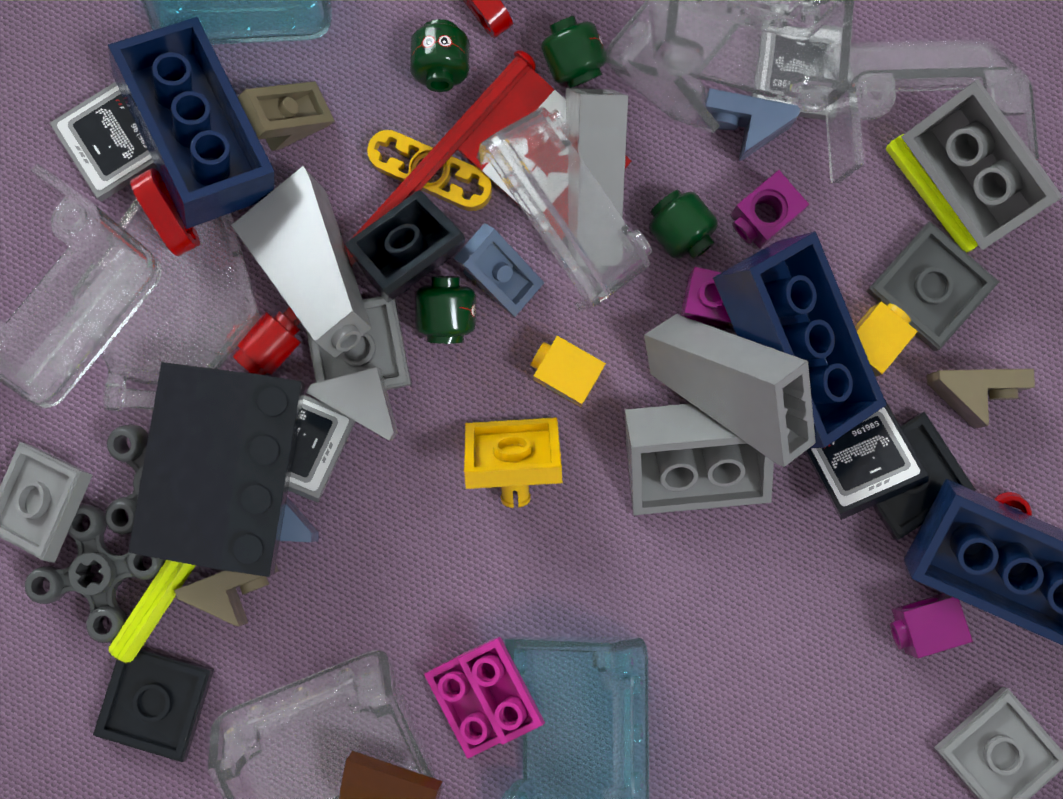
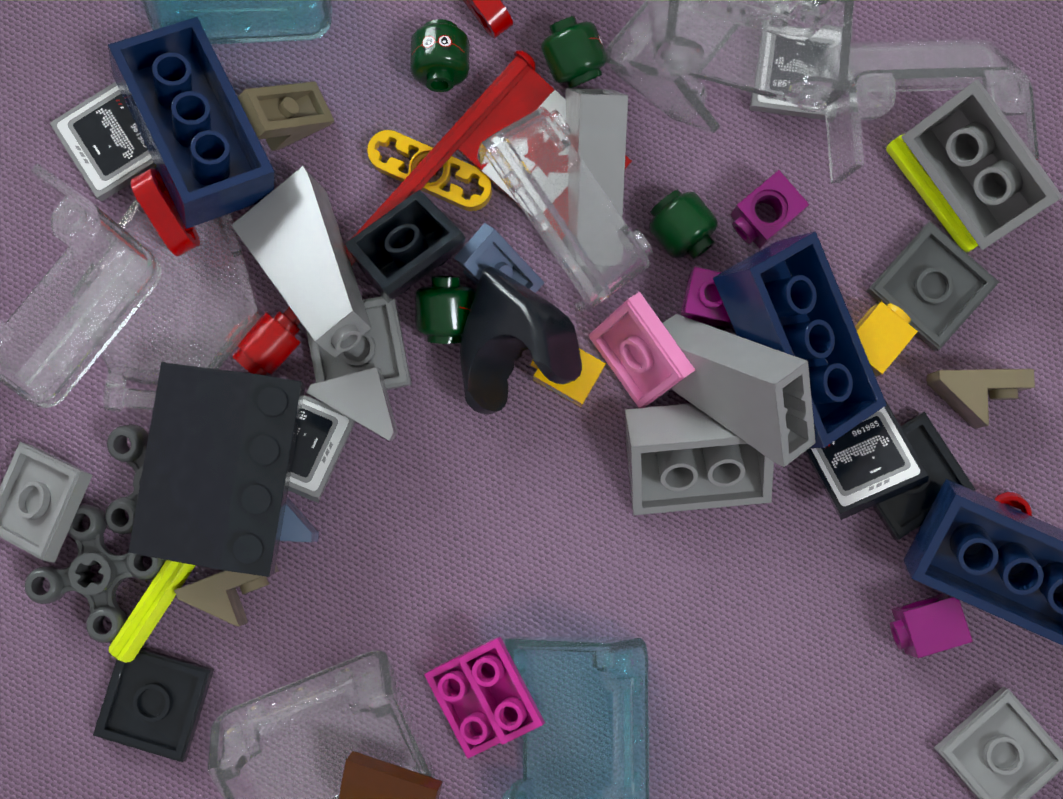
yellow tile [464,417,563,508] -> none
sand blue slope [701,88,801,161] -> none
none -> black animal [460,267,582,415]
none -> bright pink tile [588,292,695,408]

